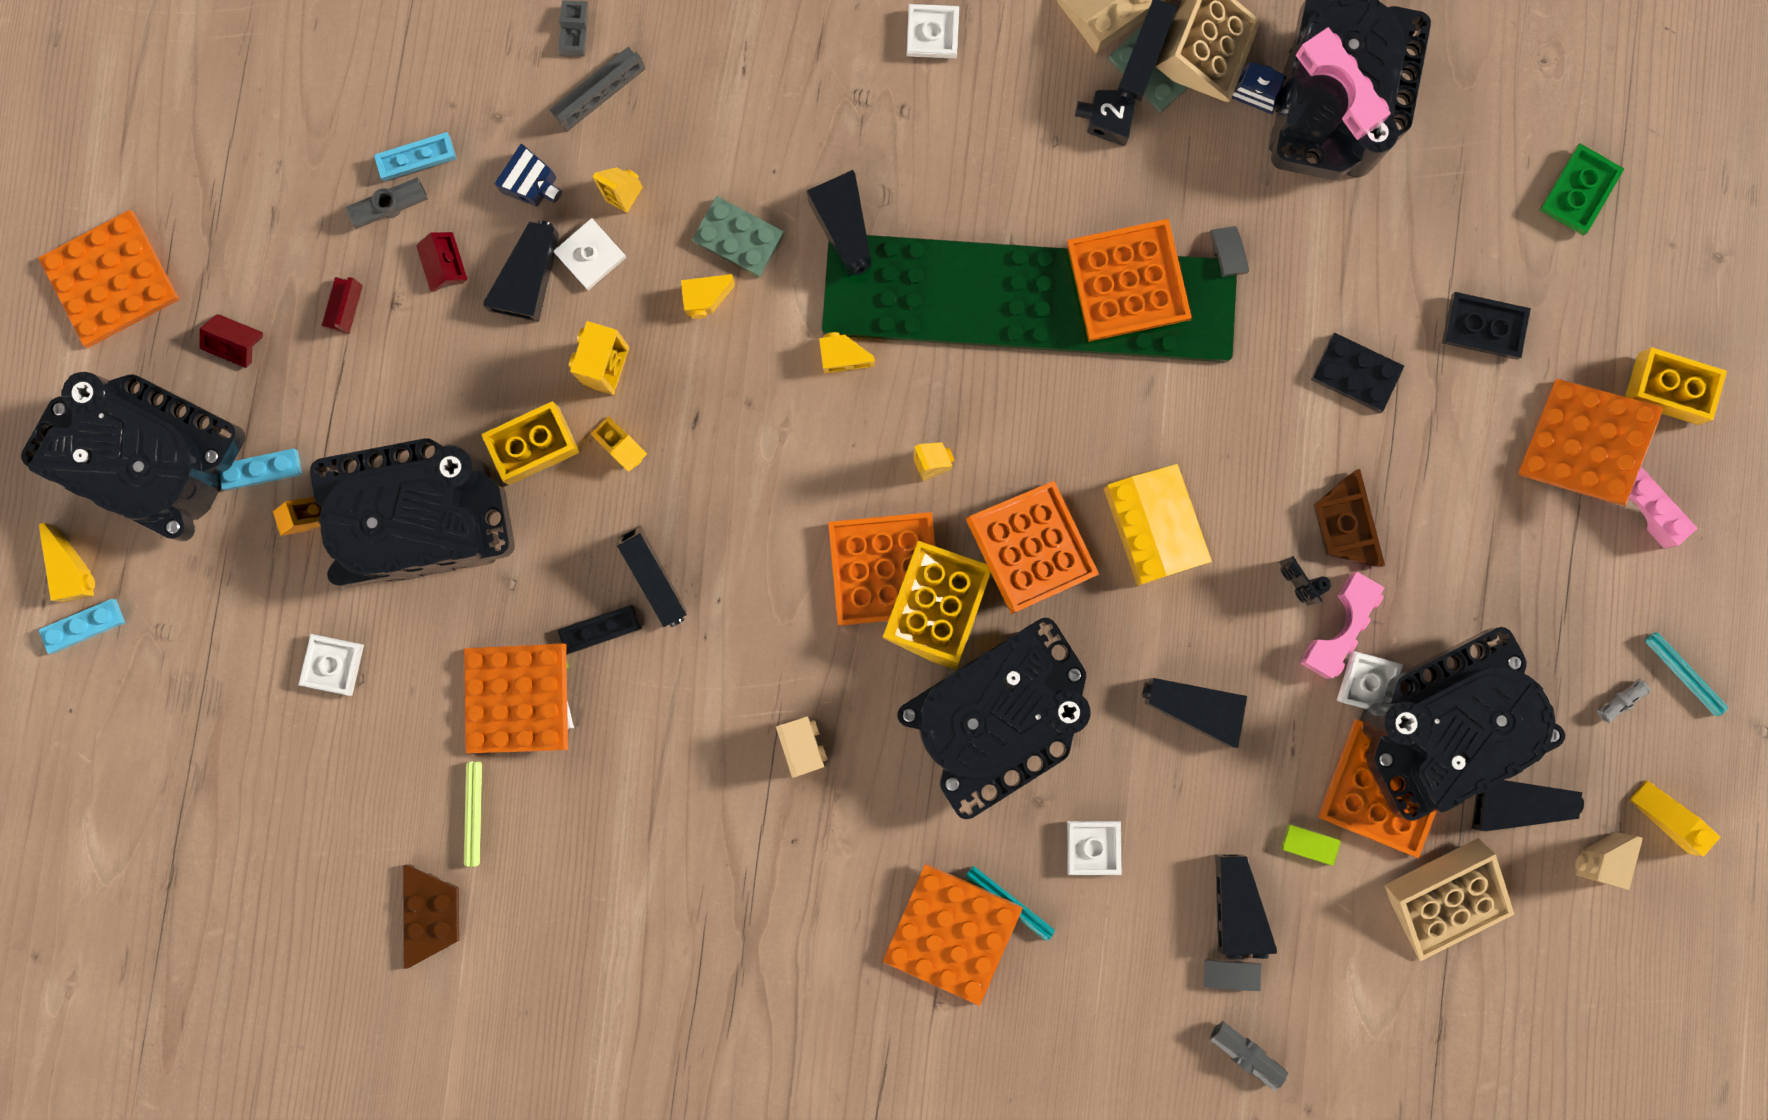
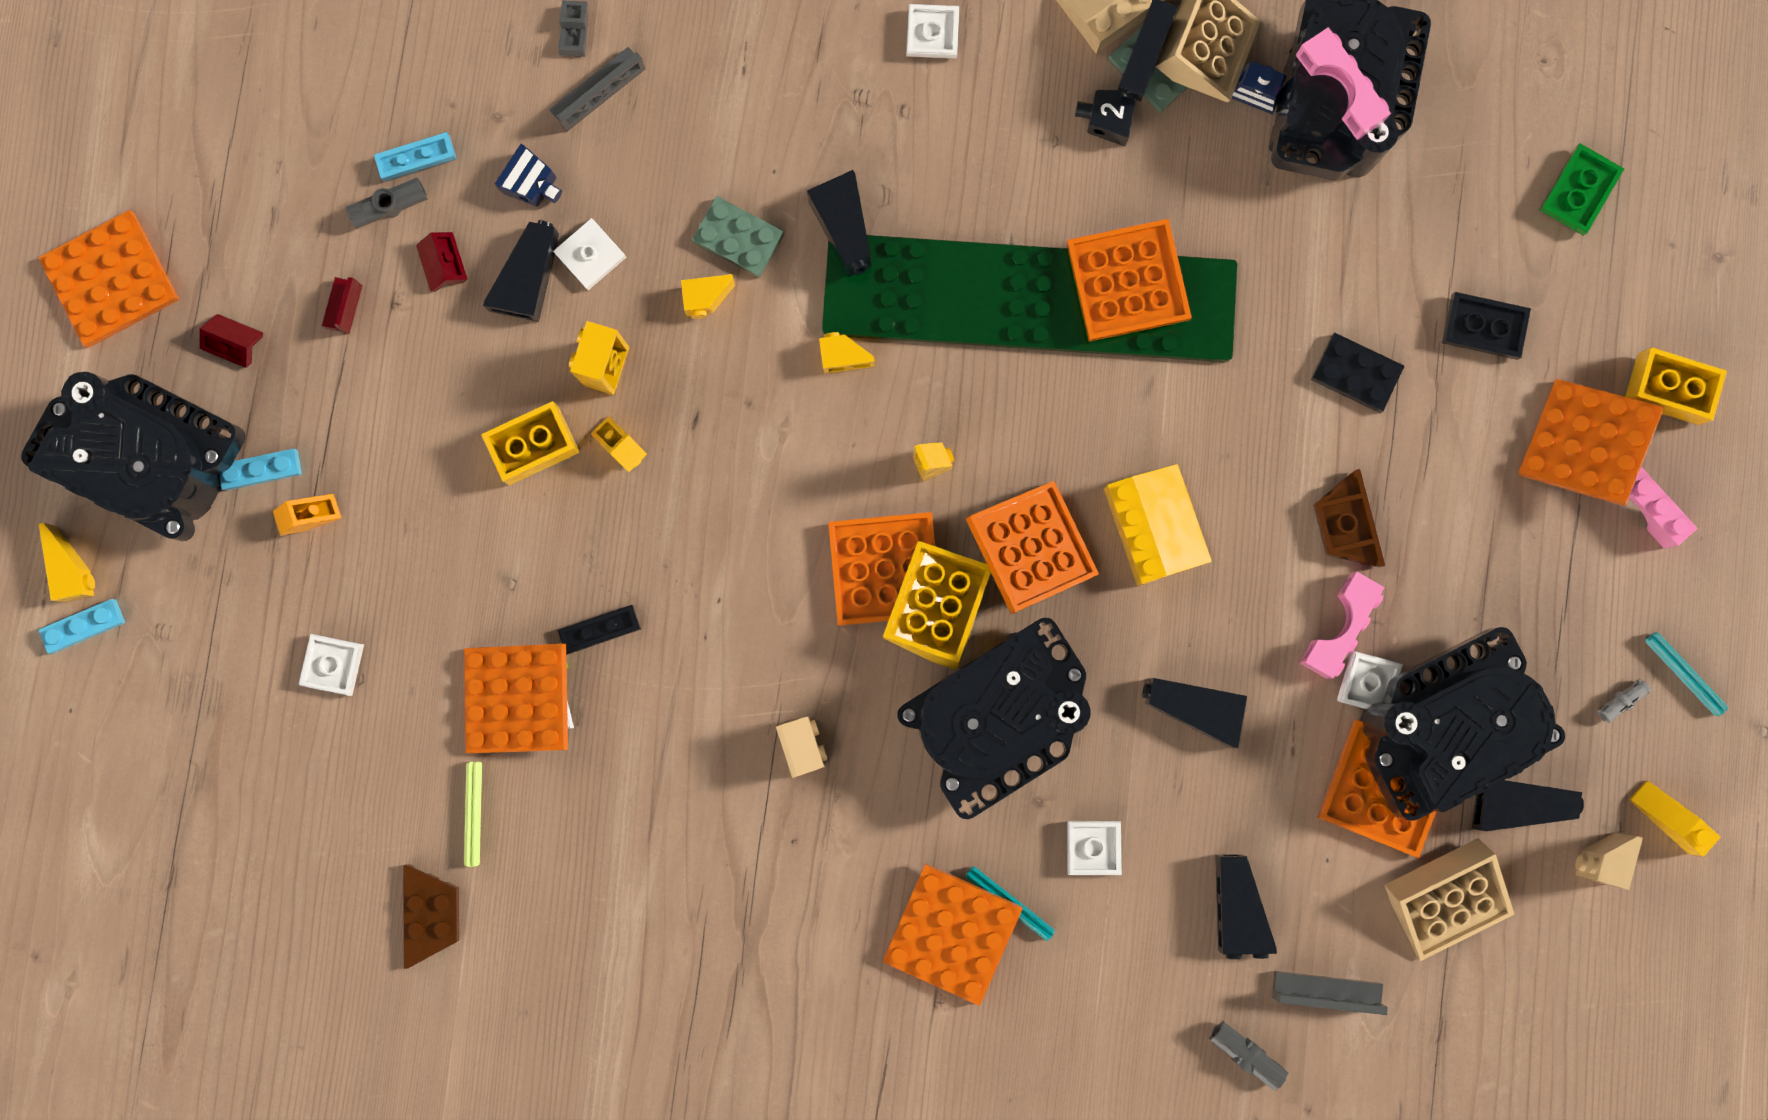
black piece [310,438,515,588] -> none
yellow slope [592,167,643,213] -> none
black slope [617,525,687,627] -> none
dark grey slope [1204,959,1262,991] -> none
dark grey slope [1210,226,1249,278] -> none
black hinge [1279,556,1331,606] -> none
lime tile [1281,824,1341,866] -> none
none -> dark grey fence [1272,971,1388,1015]

